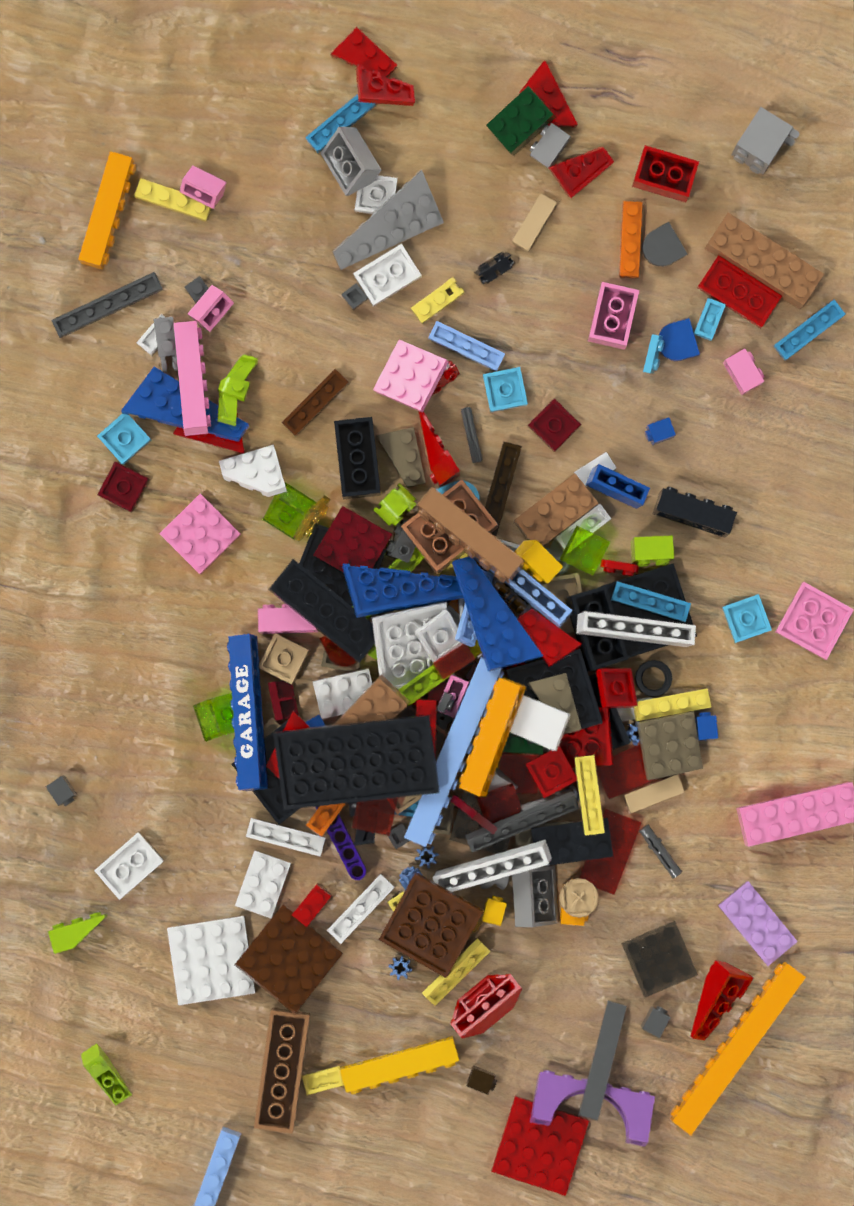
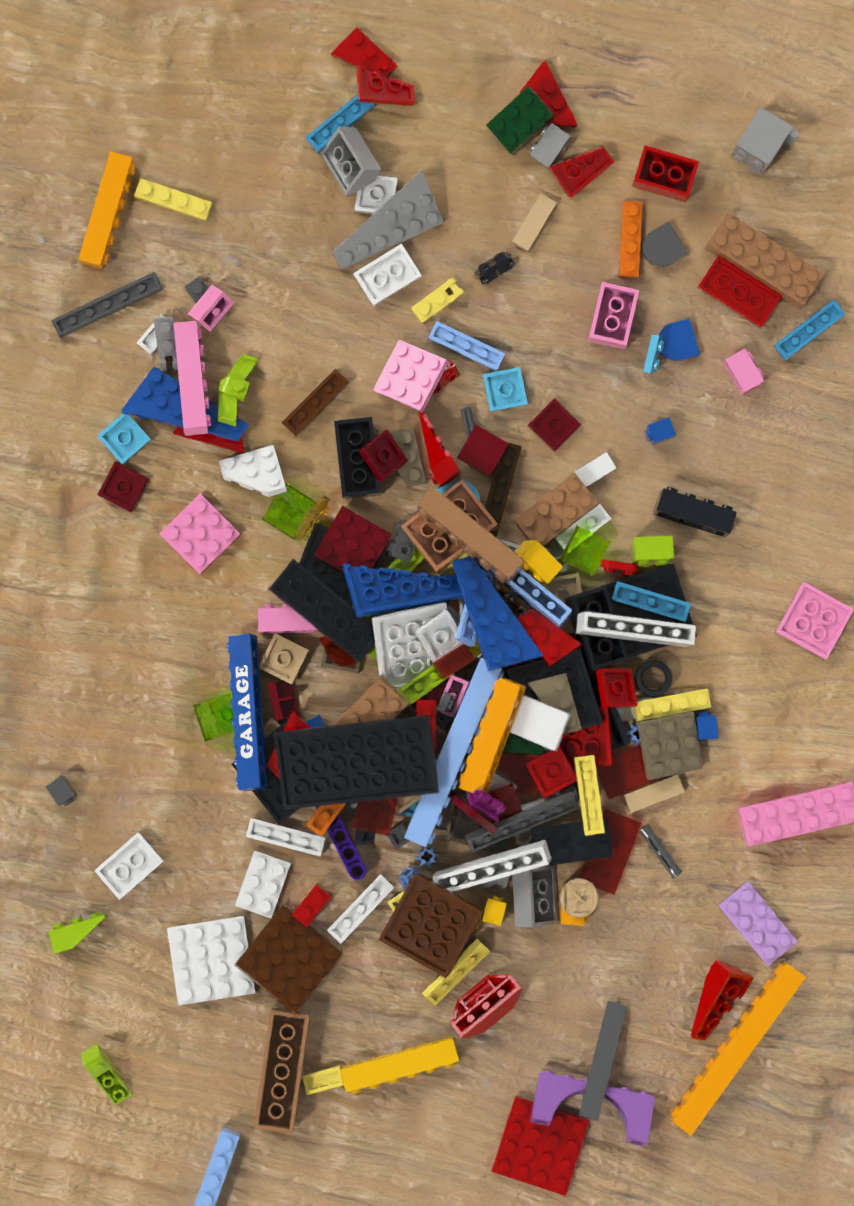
bright pink brick [180,166,226,209] -> none
white plate [313,668,372,719] -> none
dark grey plate [341,283,368,310] -> none
lime brick [373,483,417,526] -> none
medium blue gear [388,955,412,980] -> none
dark brown brick [466,1065,497,1095] -> none
blue brick [586,464,650,509] -> none
clear smoke plate [621,921,698,998] -> none
dark grey brick [641,1006,671,1038] -> none
medium azure plate [694,298,725,341] -> none
medium azure plate [722,594,772,643] -> none
none -> dark red tile [358,429,408,482]
none -> dark red tile [457,425,509,477]
none -> magenta hinge [467,789,505,822]

